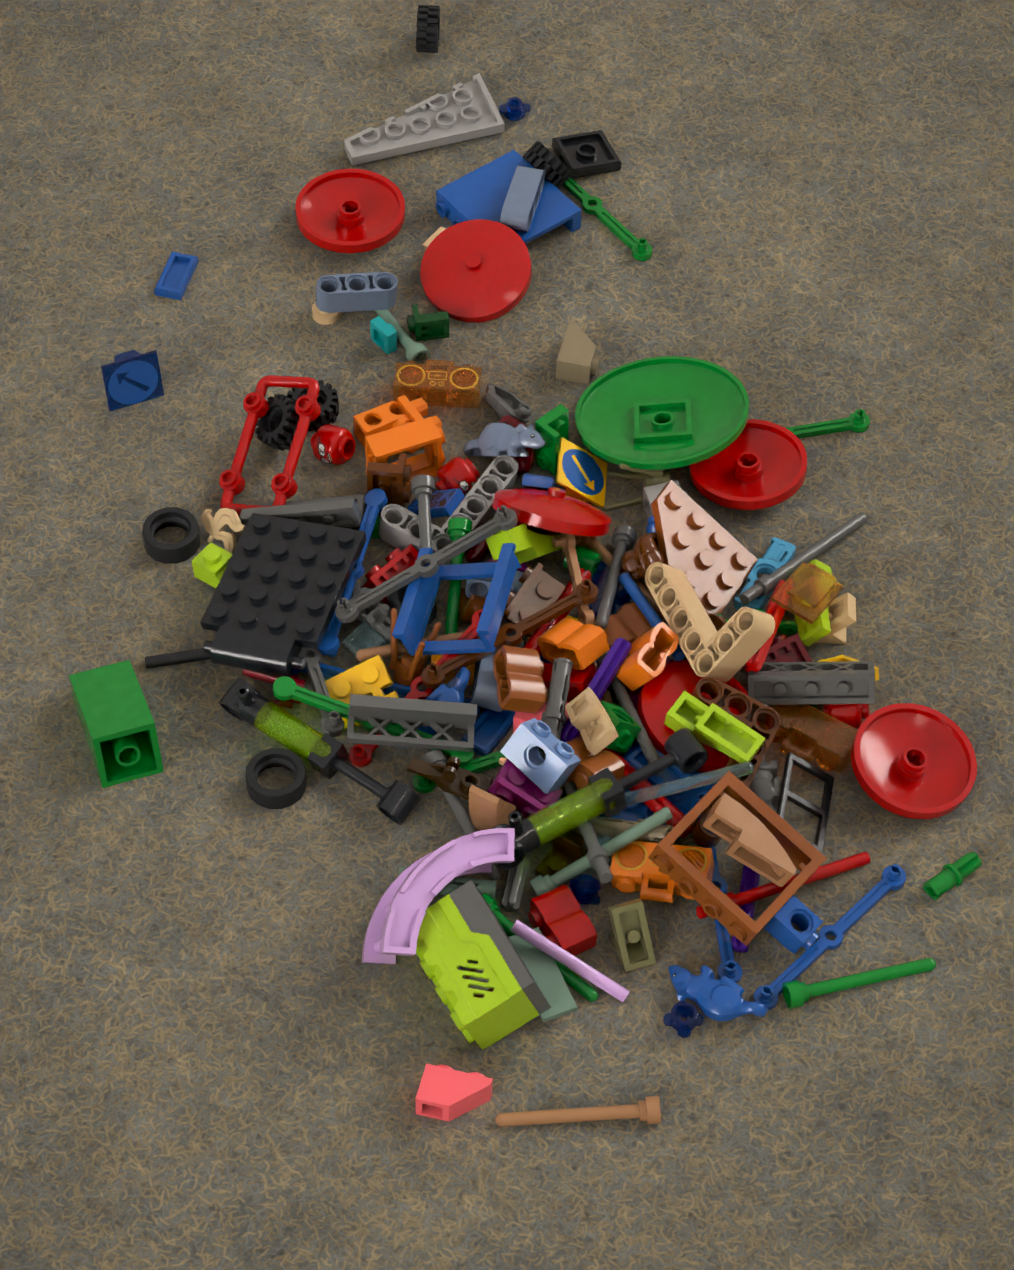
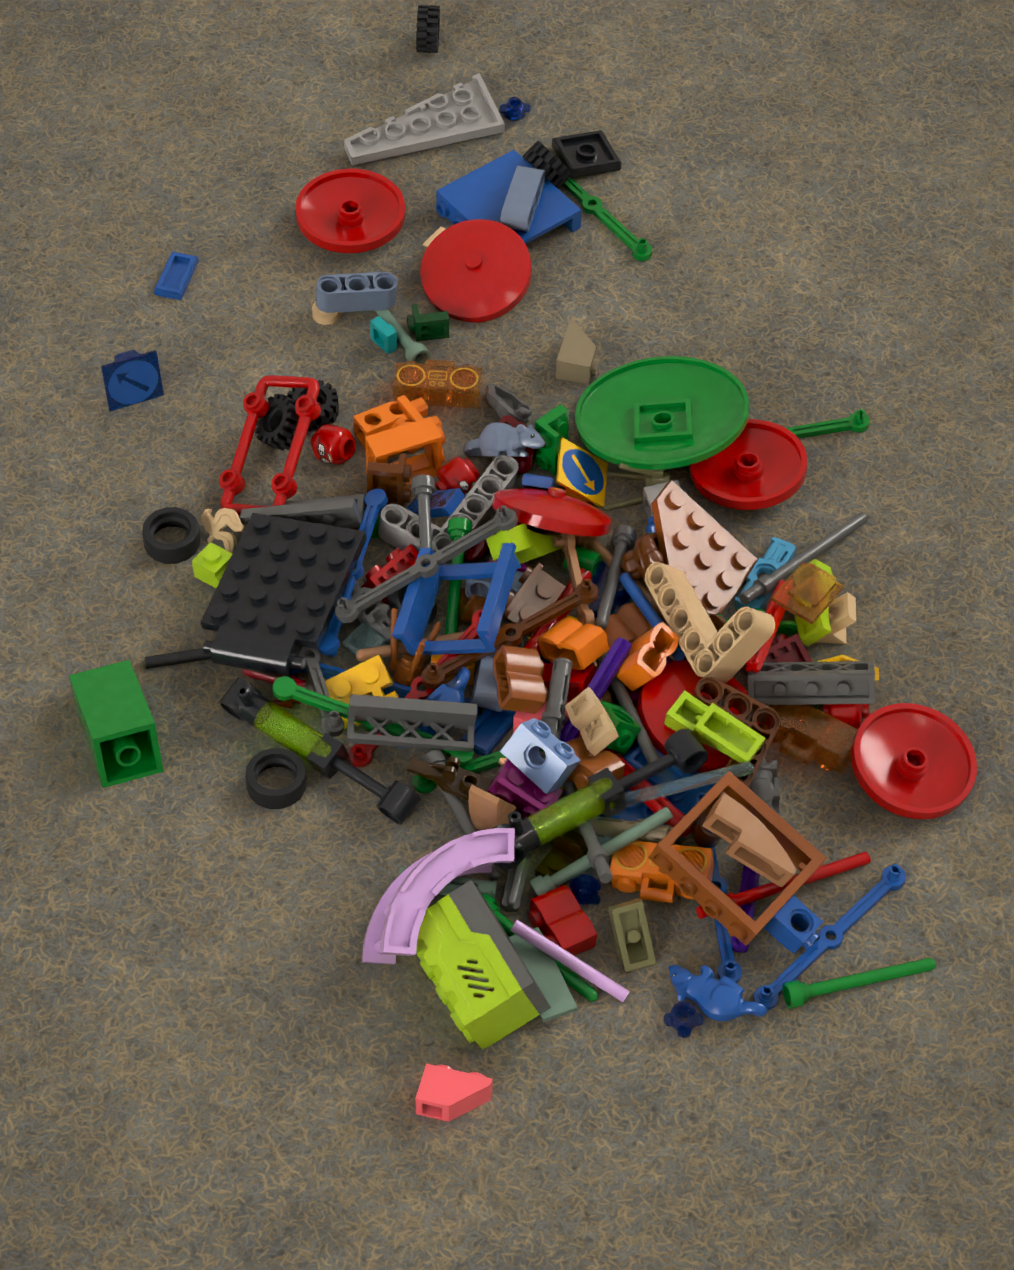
medium nougat piece [495,1096,661,1127] -> none
black window [777,752,834,853] -> none
green axle [923,852,982,900] -> none

